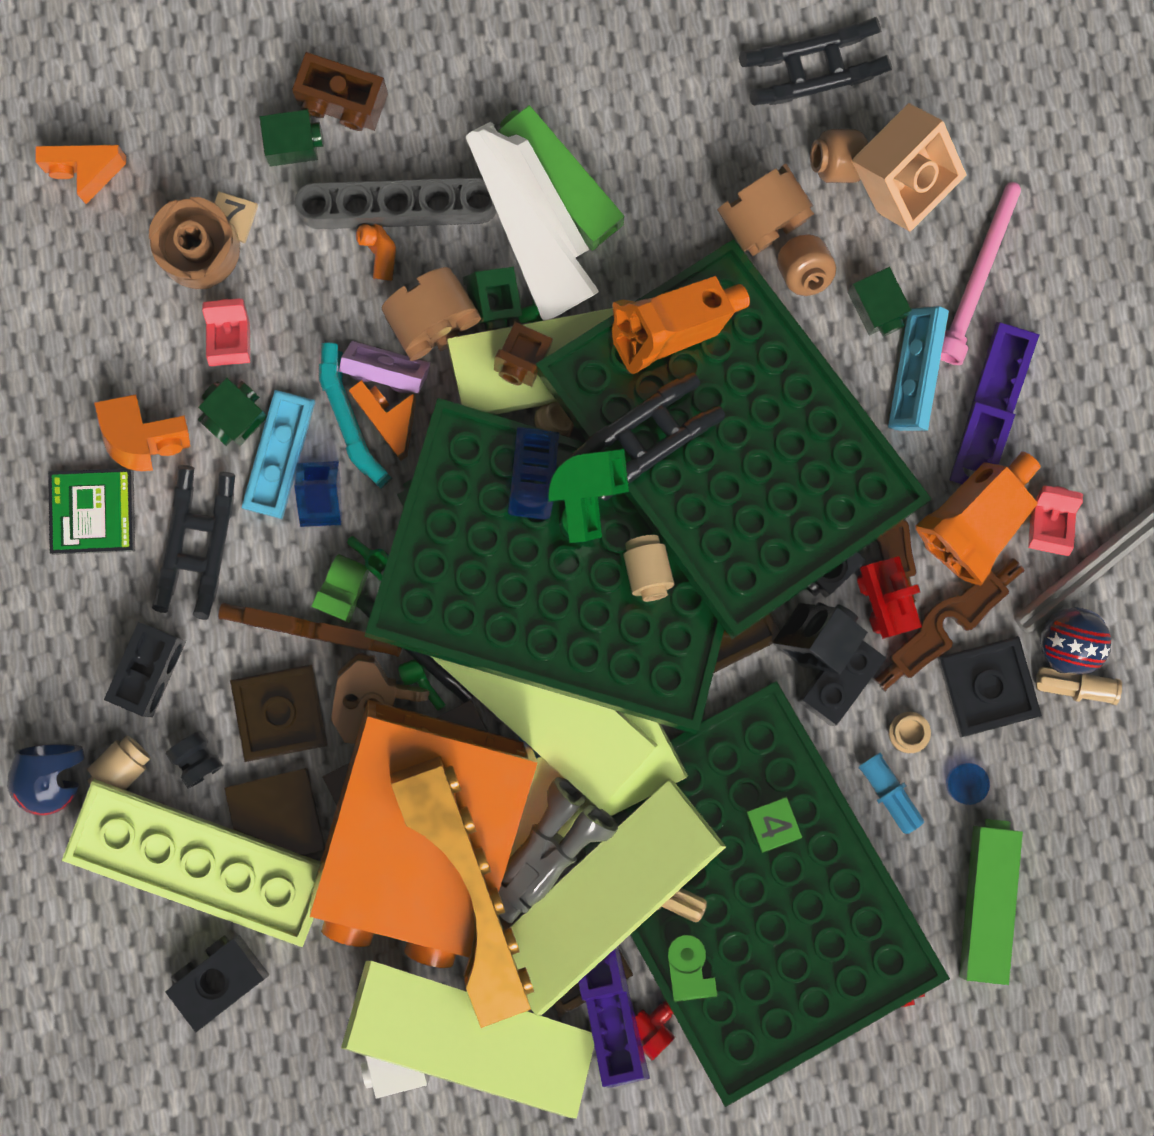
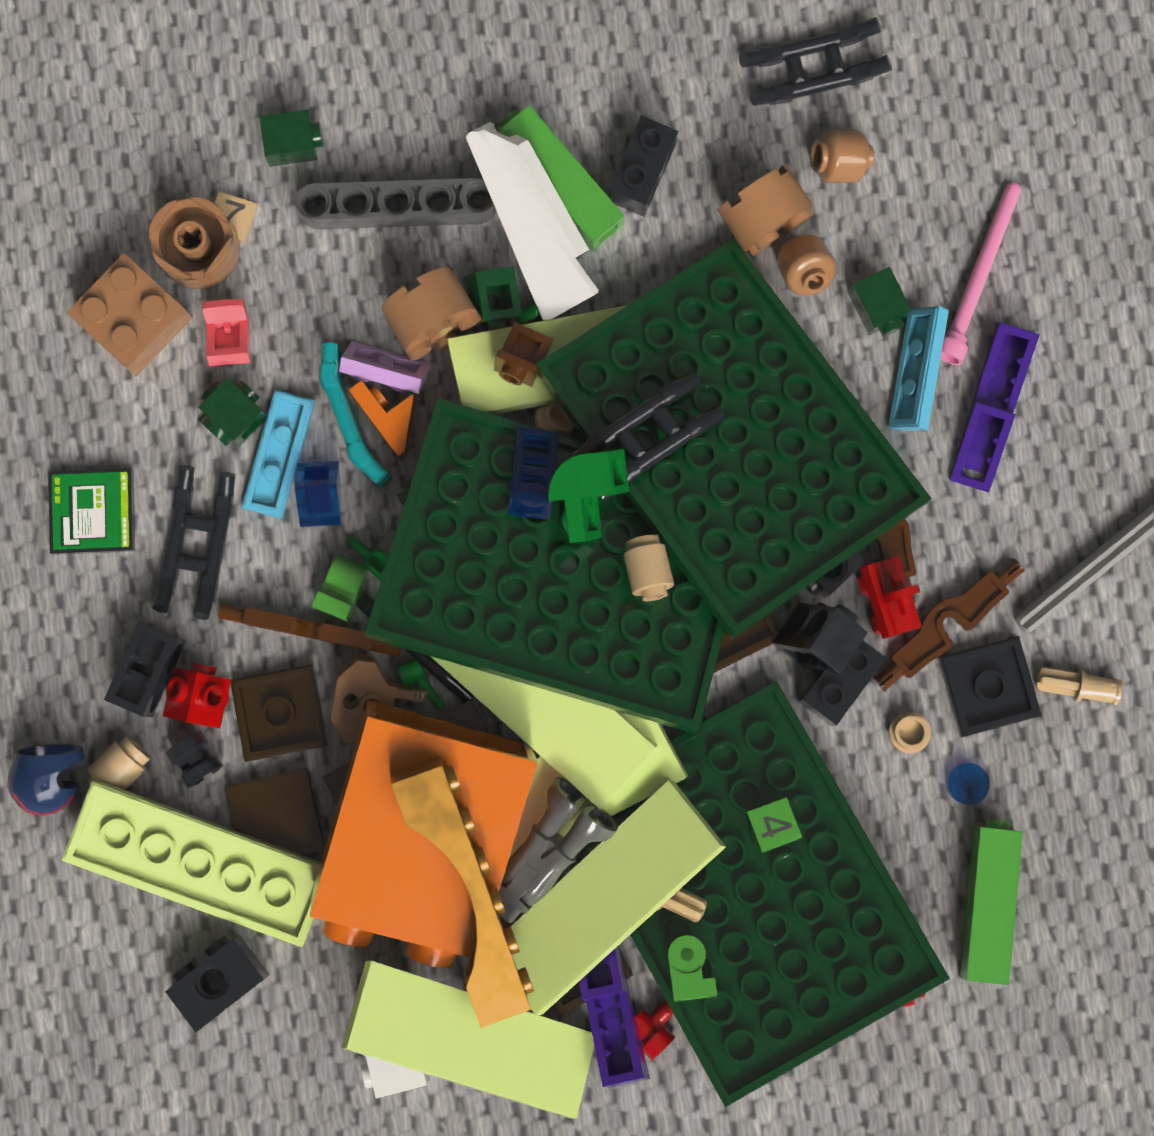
orange slope [36,145,126,204] -> none
orange brick [94,394,190,471] -> none
reddish brown brick [292,52,388,131] -> none
orange arm [356,224,396,281] -> none
orange piece [612,276,750,374] -> none
light nougat brick [851,103,966,232] -> none
dark azure axle [858,752,924,834] -> none
orange piece [916,451,1041,586] -> none
coral bracket [1028,486,1083,556] -> none
dark blue helmet [1040,607,1112,674] -> none
none -> medium nougat brick [66,253,192,377]
none -> red brick [162,662,231,729]
none -> black brick [608,115,679,217]

